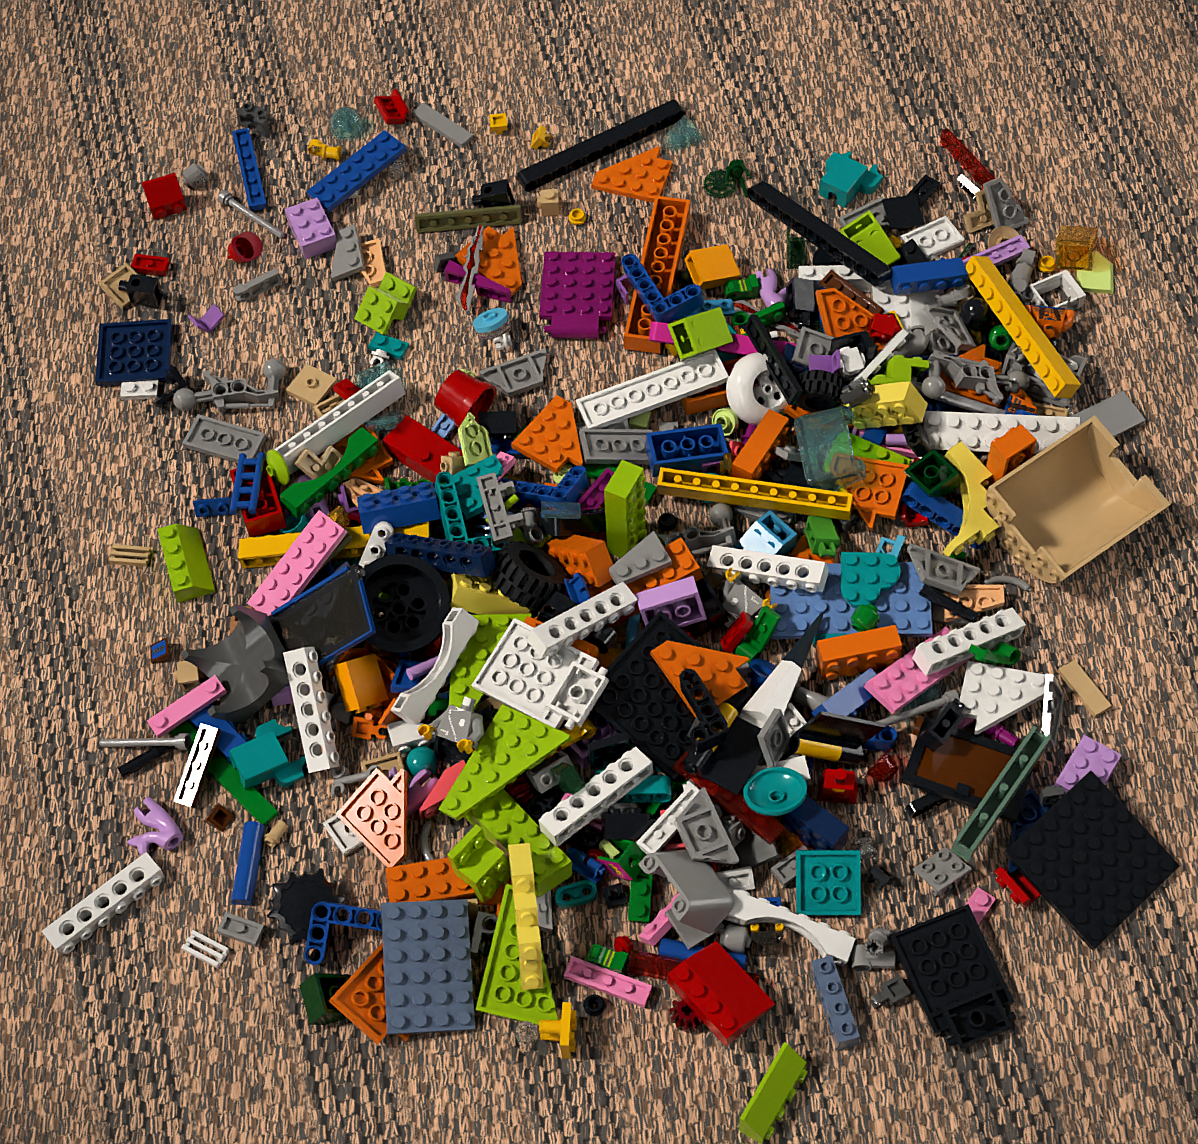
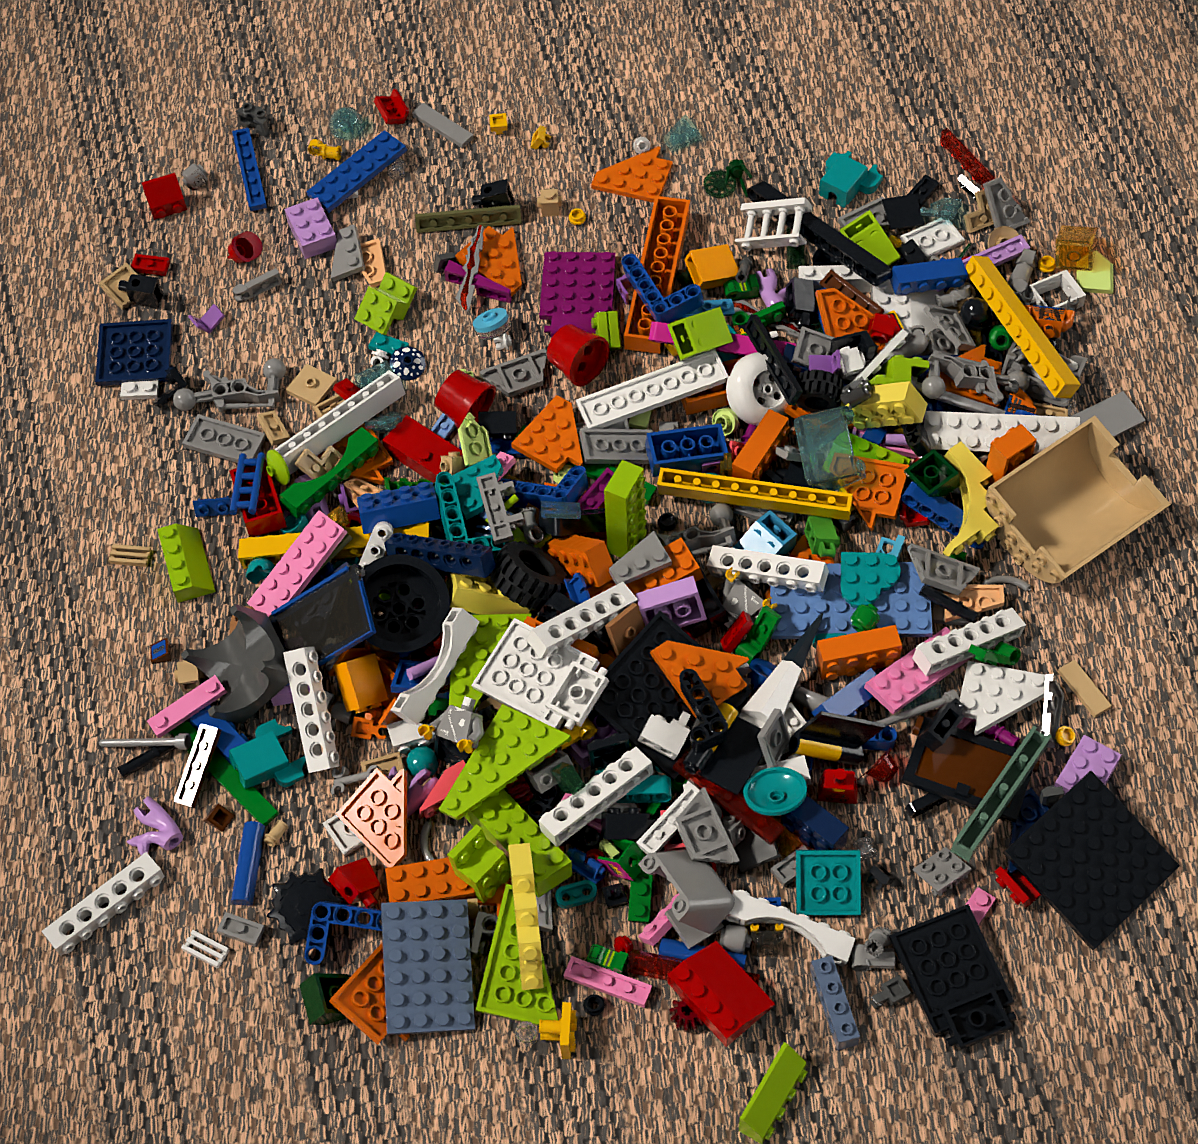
light grey piece [217,190,285,239] -> none
black beam [516,100,686,192] -> none
white plate [716,866,755,893] -> none
none -> teal hair [245,558,275,584]
none -> tan plate [257,410,290,446]
none -> red torso [328,857,380,908]
none -> dark blue dish [389,346,426,381]
none -> red piece [547,324,609,387]
none -> lime brick [591,311,621,351]
none -> medium nougat plate [605,603,645,658]
none -> white plate [633,137,651,154]
none -> white hinge [637,711,691,760]
none -> white fence [735,197,813,251]
none -> dark grey pin [735,254,754,283]
none -> clear light blue wing [920,198,962,220]
none -> yellow plate [1055,726,1076,747]

